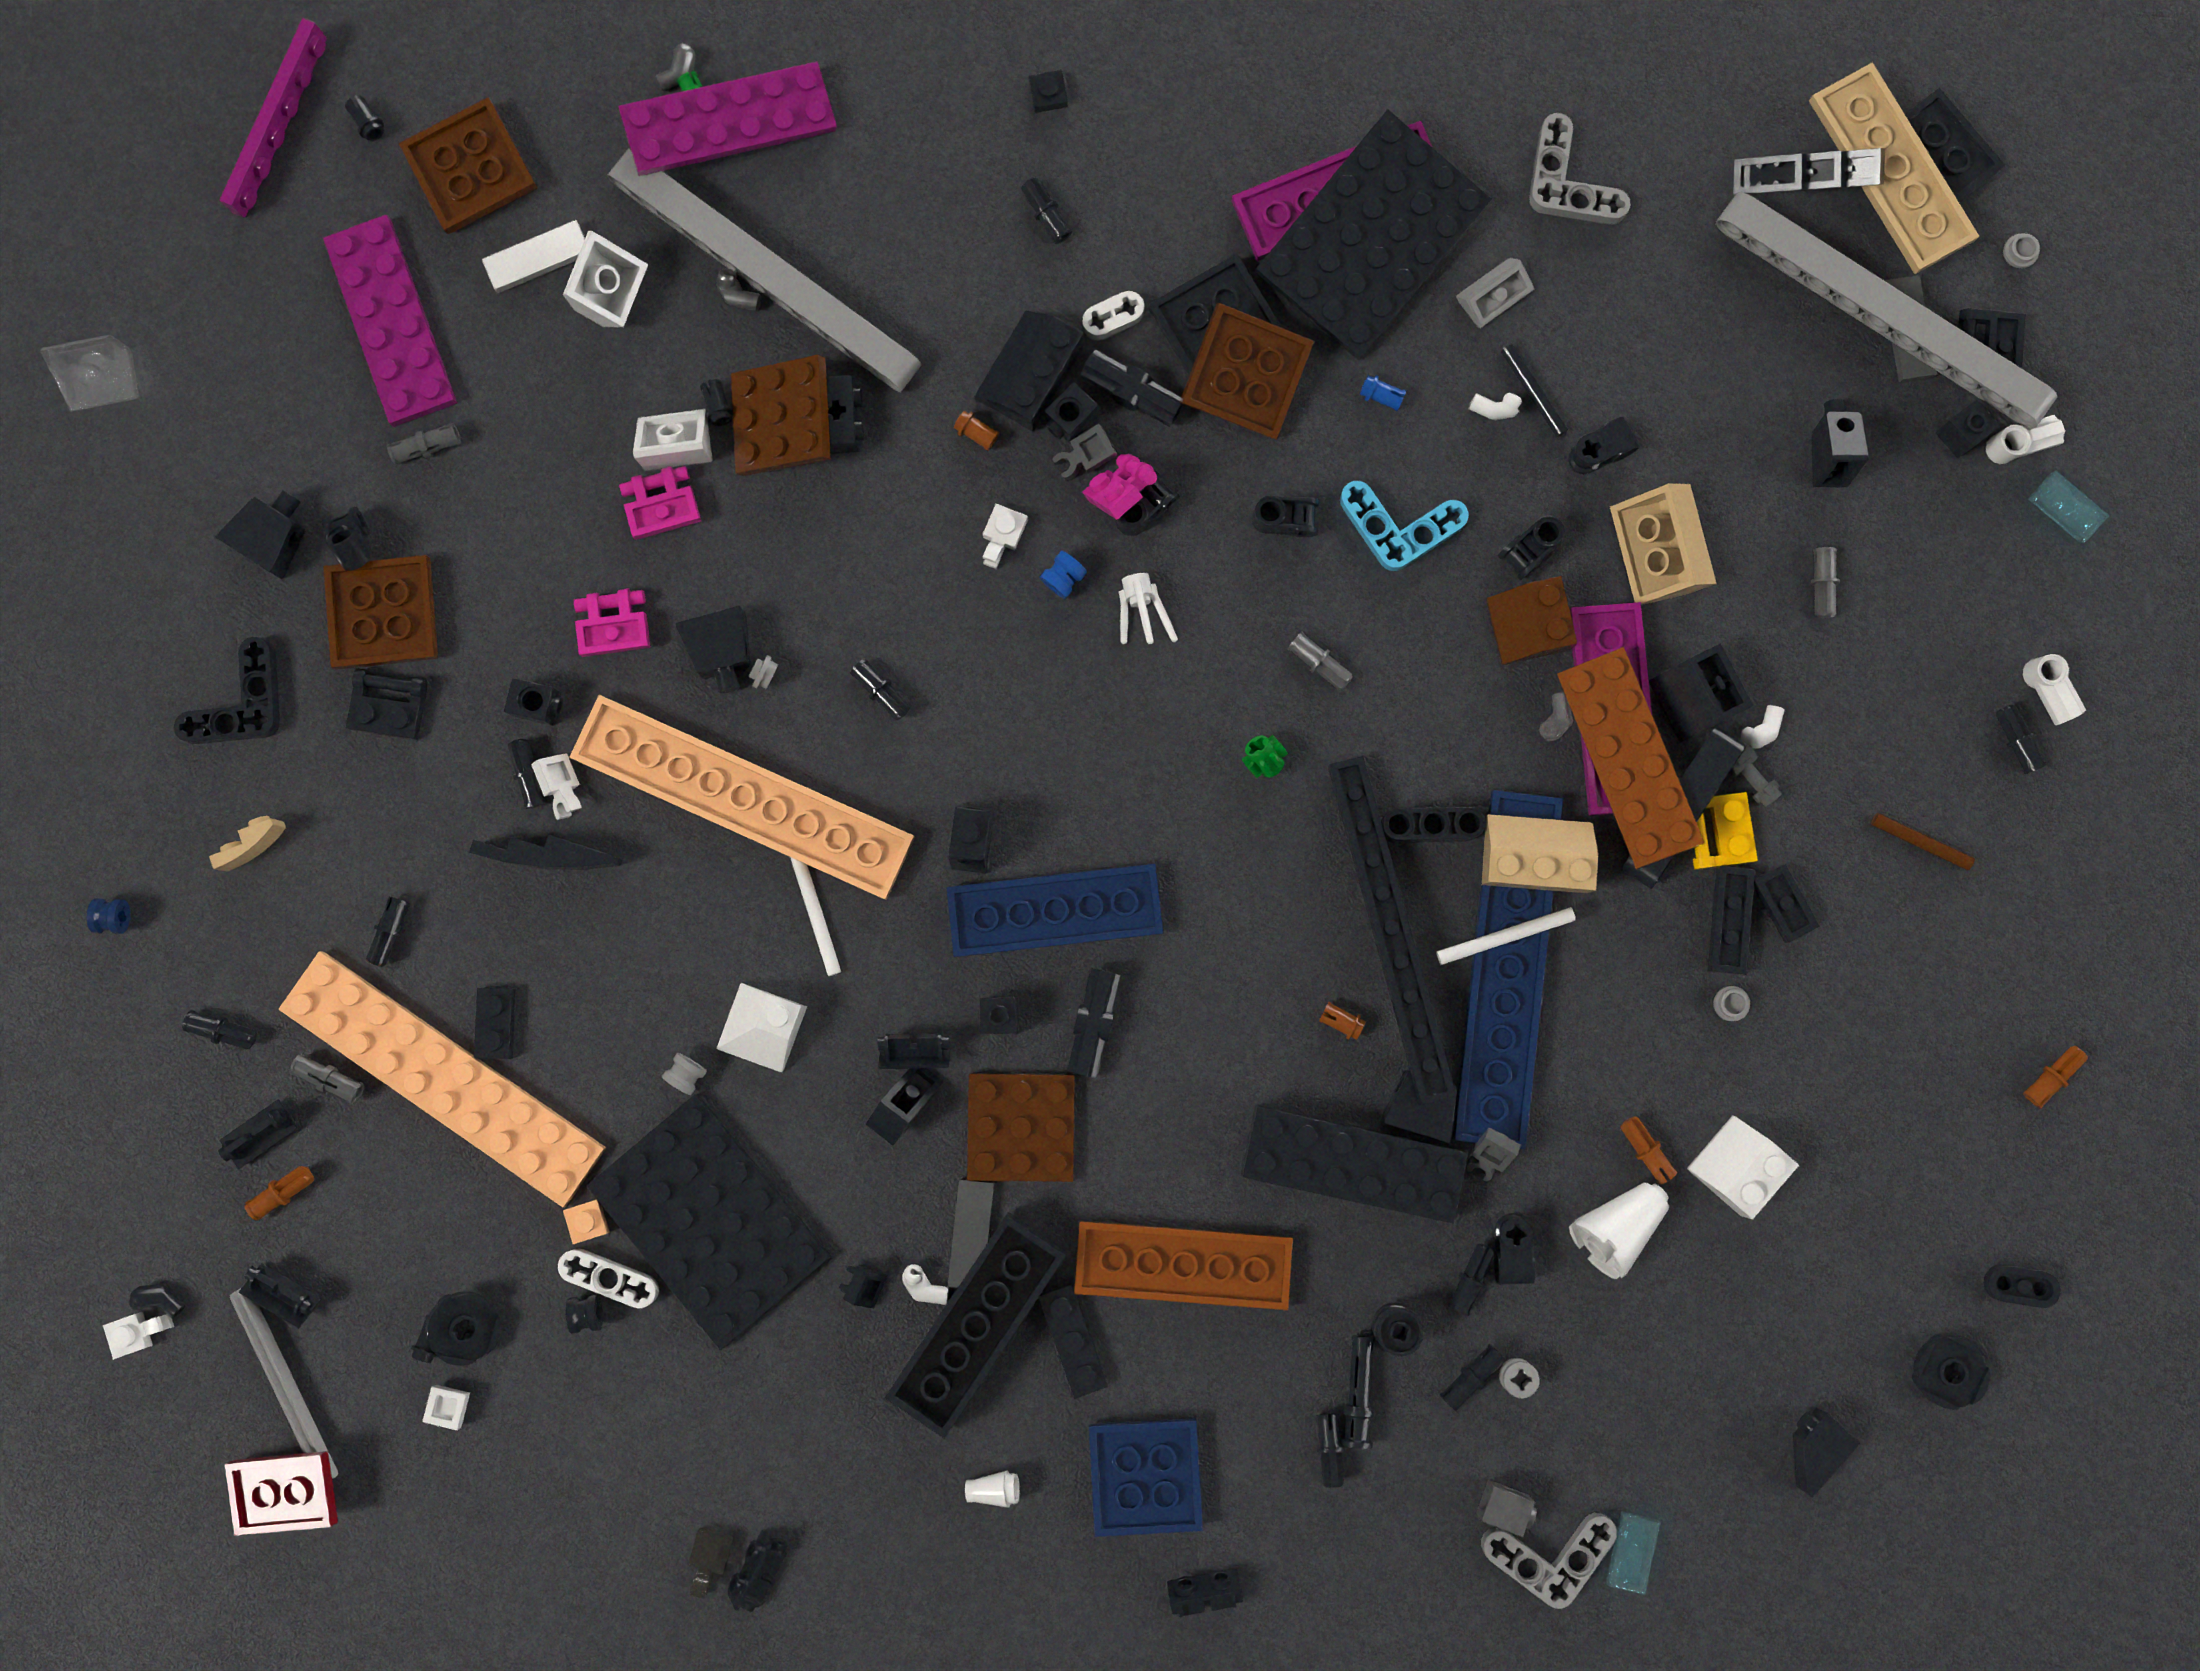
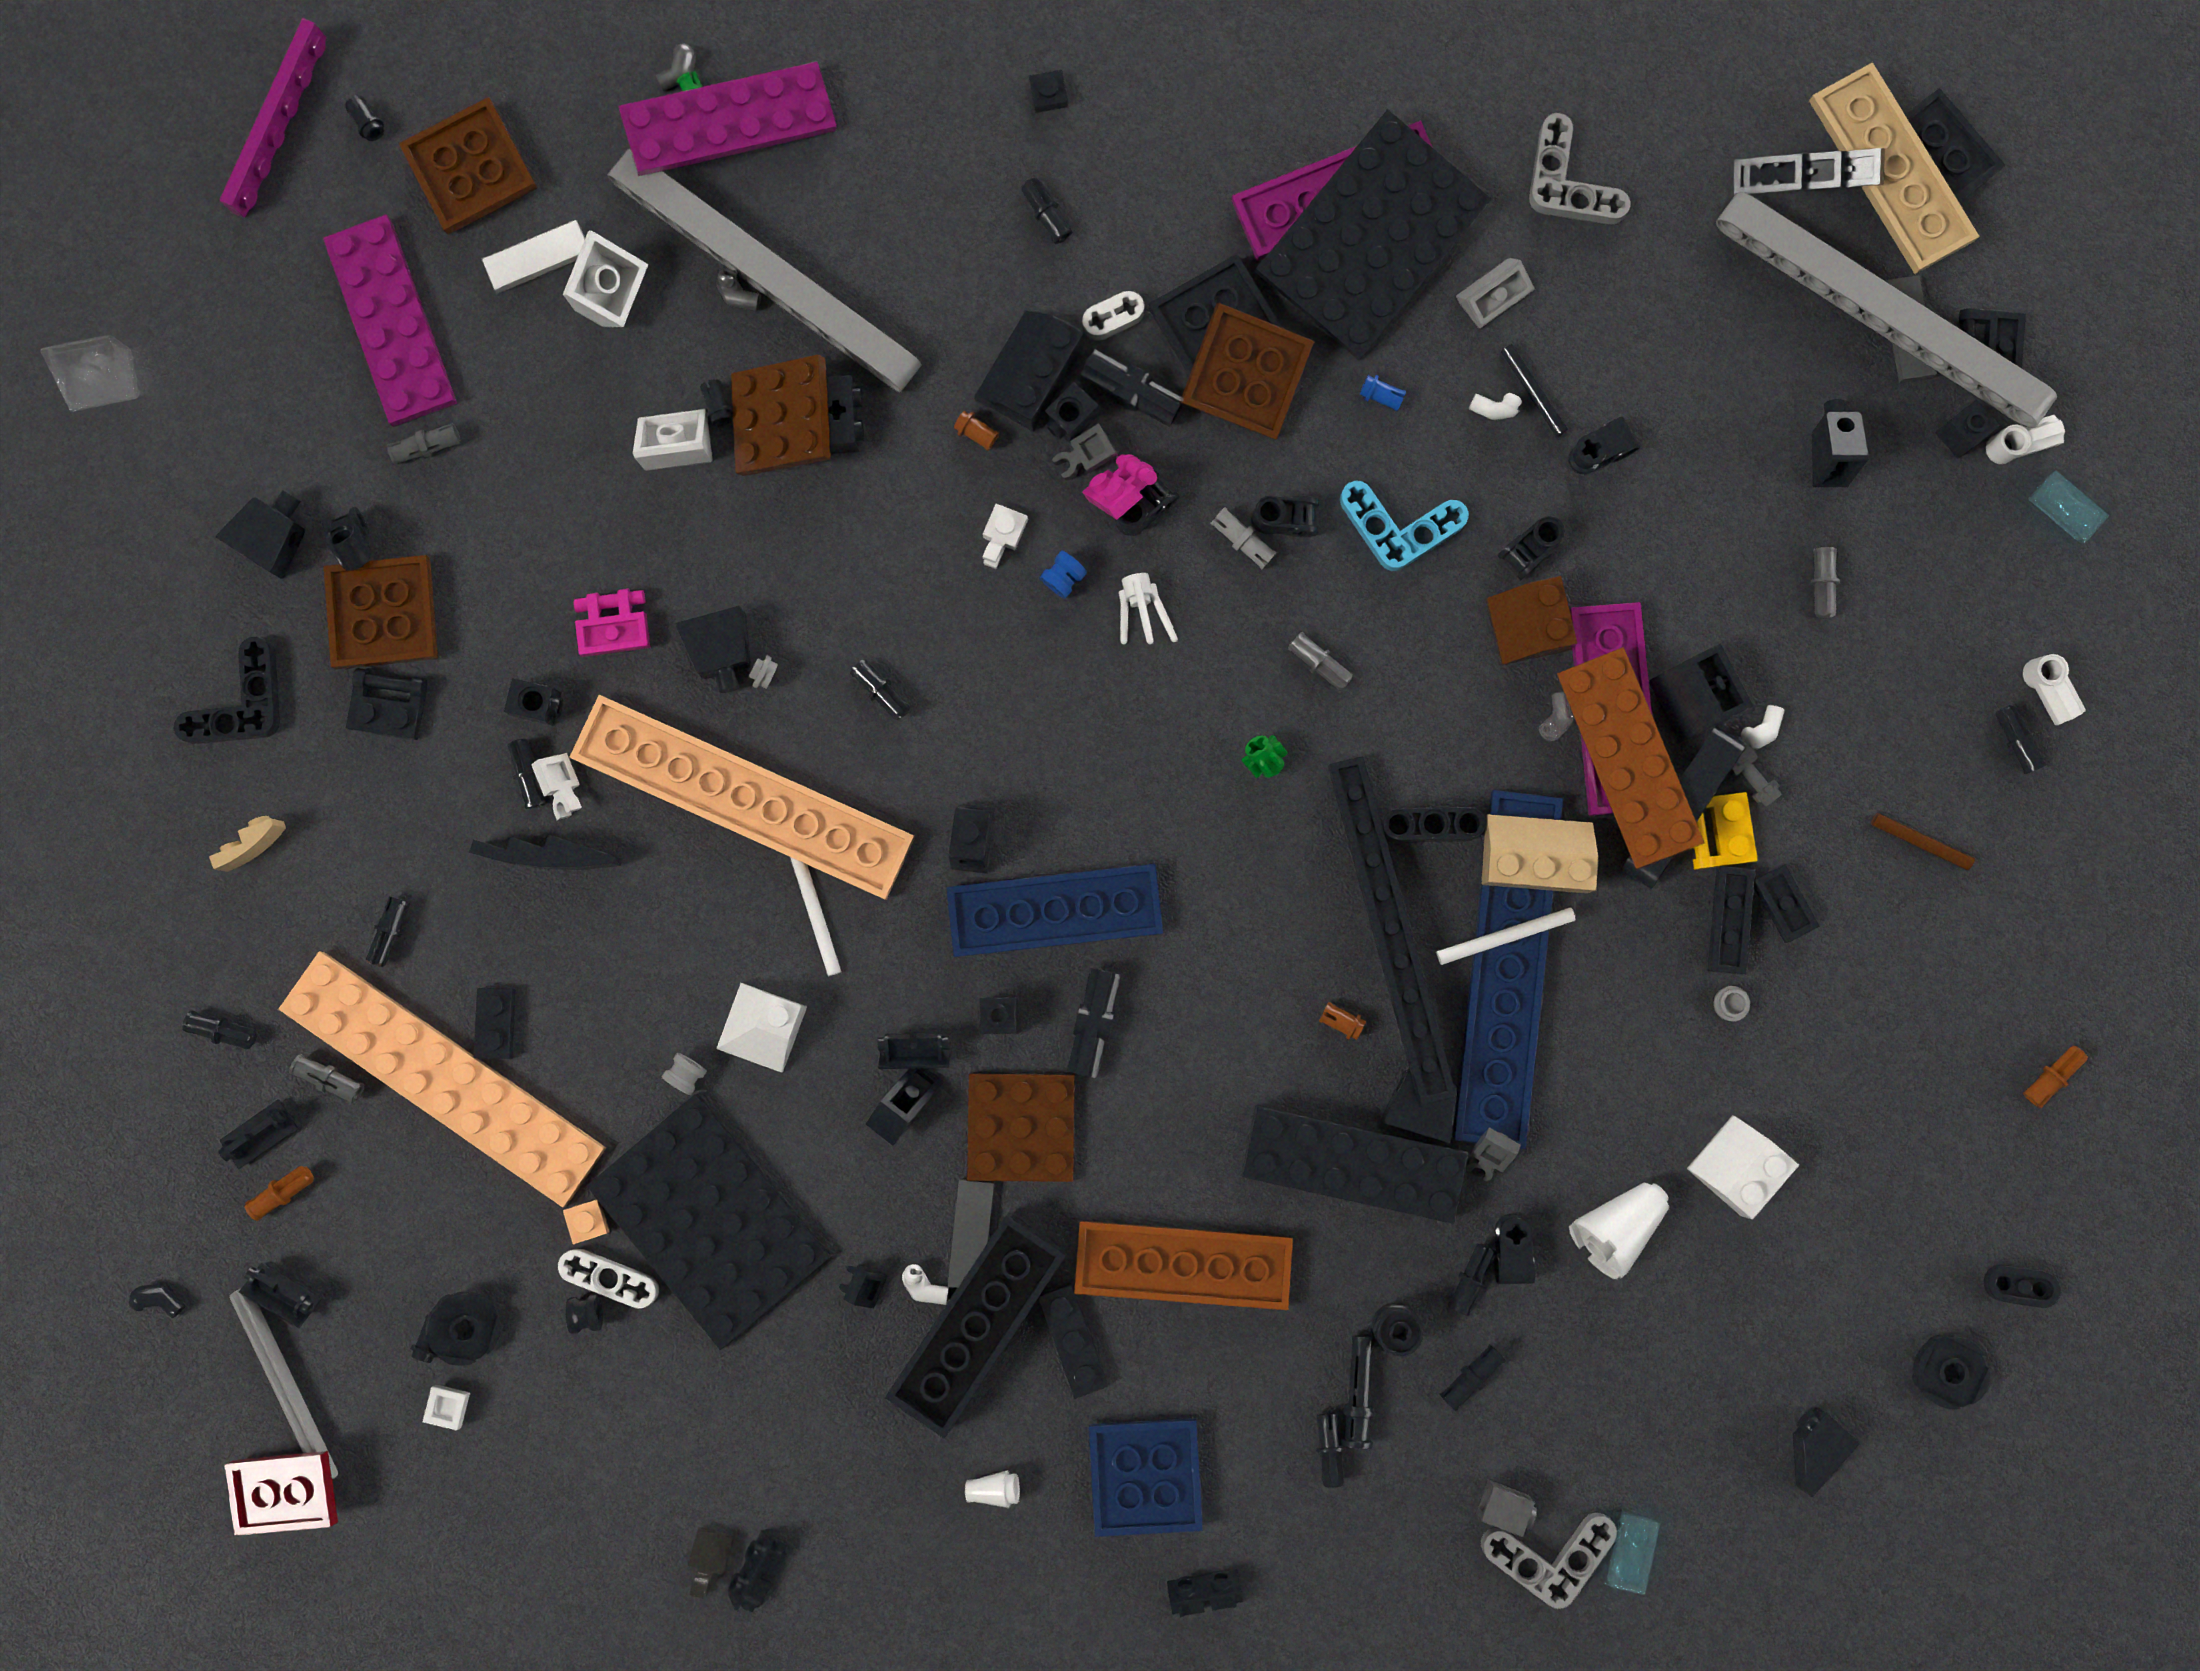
dark blue wheel [86,898,130,934] -> none
white plate [103,1312,174,1359] -> none
dark pink plate [619,466,701,540] -> none
light grey wheel [1499,1358,1540,1398] -> none
tan slope [1610,484,1717,605] -> none
dark orange axle [1620,1116,1677,1185] -> none
light grey plate [2003,233,2040,268] -> none
none -> light grey pin [1210,507,1277,569]

